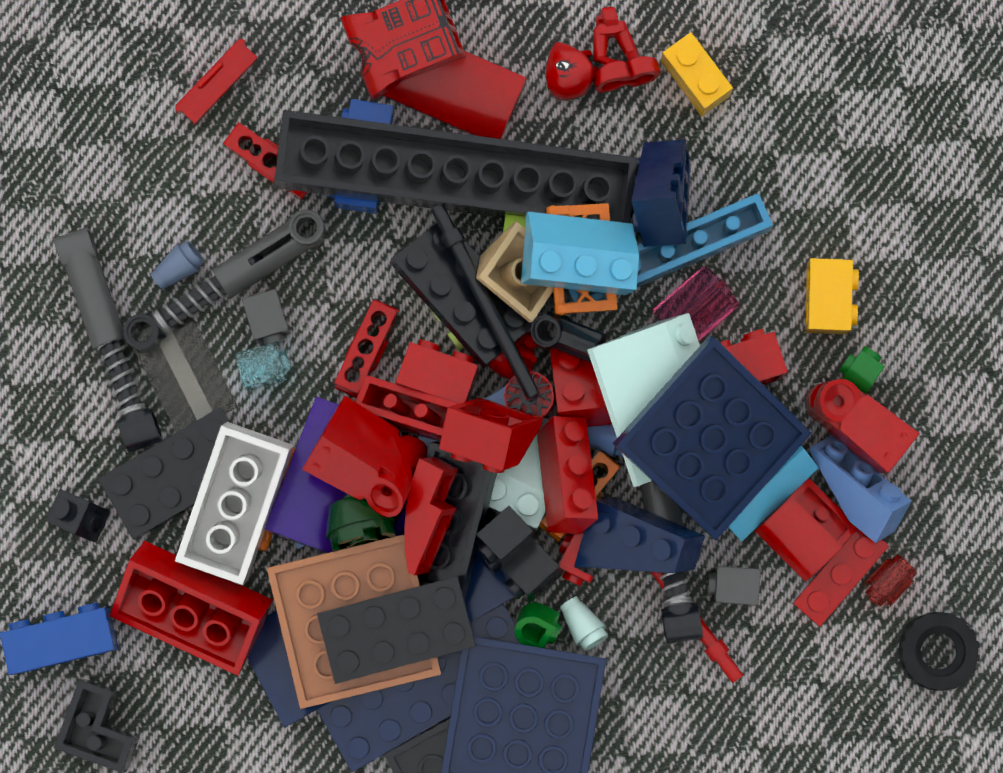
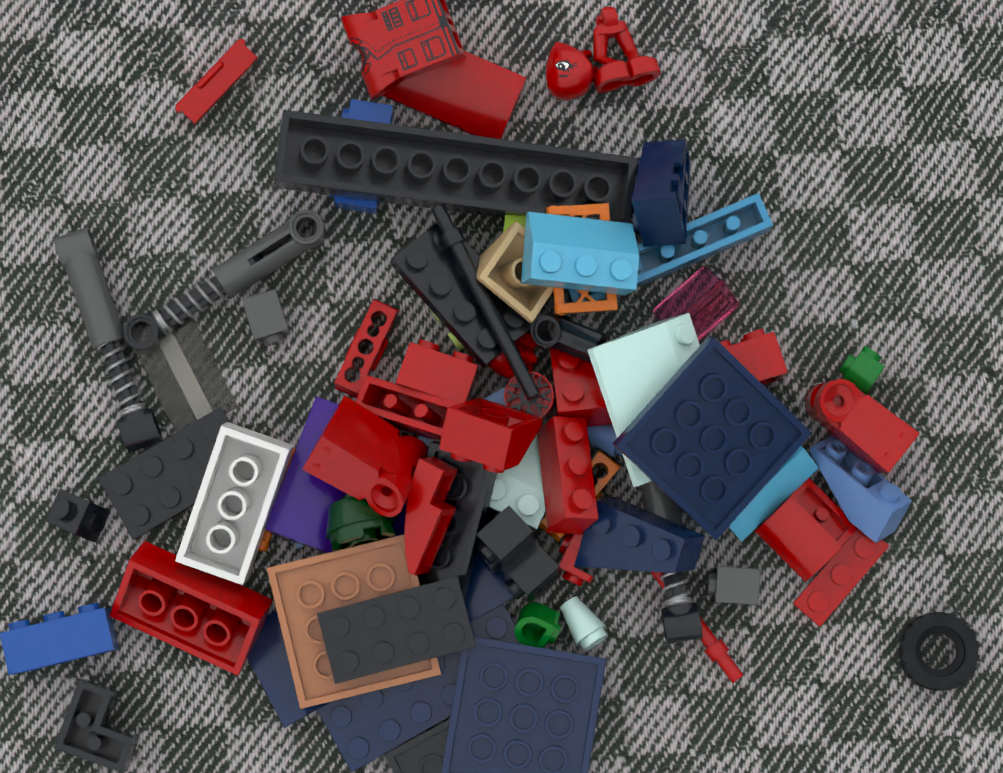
sand blue cone [151,240,205,290] -> none
red piece [223,122,308,201] -> none
clear light blue brick [235,343,291,391] -> none
yellow brick [660,32,733,116] -> none
yellow brick [805,258,859,334] -> none
clear red brick [864,554,917,607] -> none

